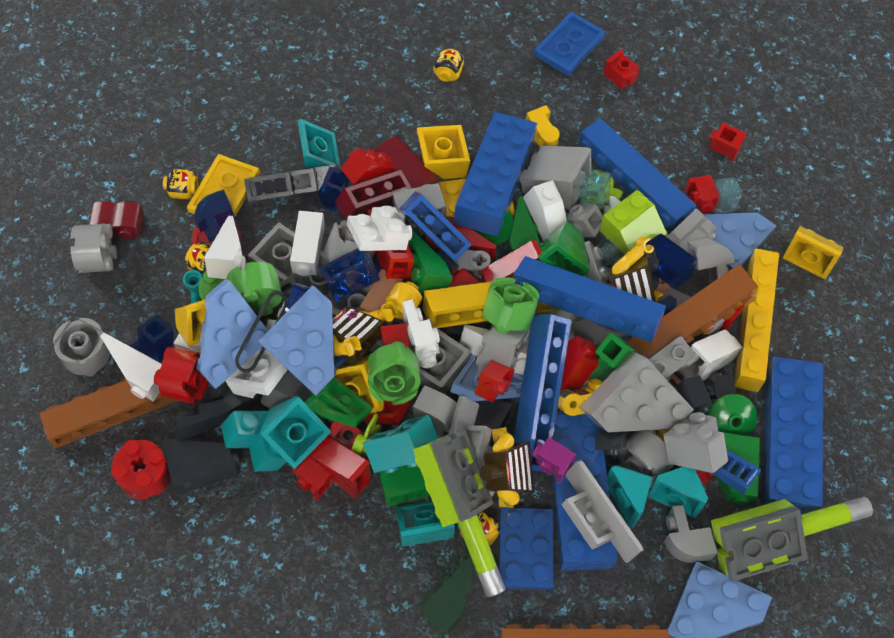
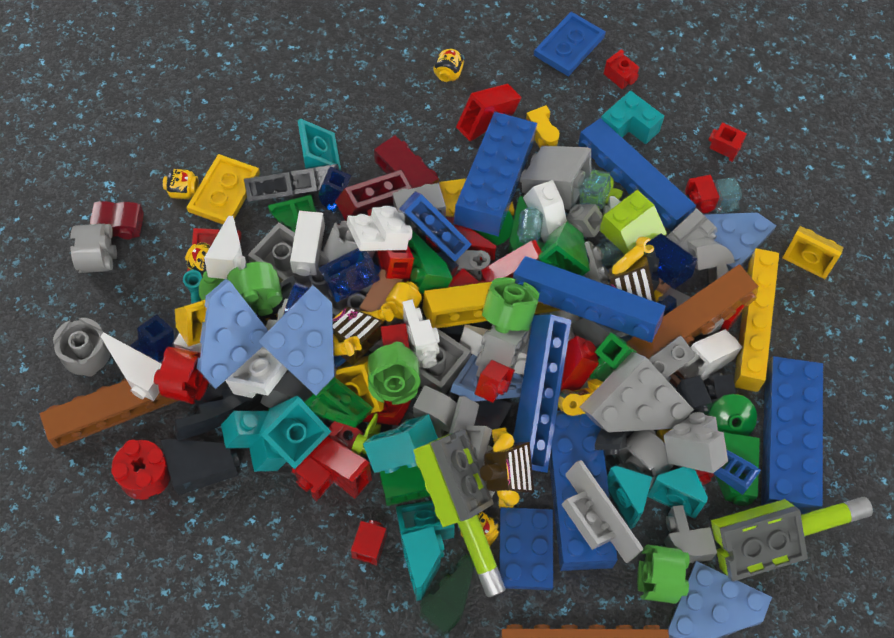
clear blue brick [194,189,236,242] -> none
black piece [235,291,288,373] -> none
red brick [341,148,396,185] -> none
yellow slope [417,125,470,179] -> none
magenta brick [532,437,576,484] -> none
none -> green wing [268,195,316,233]
none -> red brick [351,520,387,565]
none -> teal slope [402,527,444,601]
none -> red slope [456,84,522,141]
none -> clear light blue brick [517,207,543,244]
none -> teal brick [601,90,664,144]
none -> bright green brick [637,545,690,604]

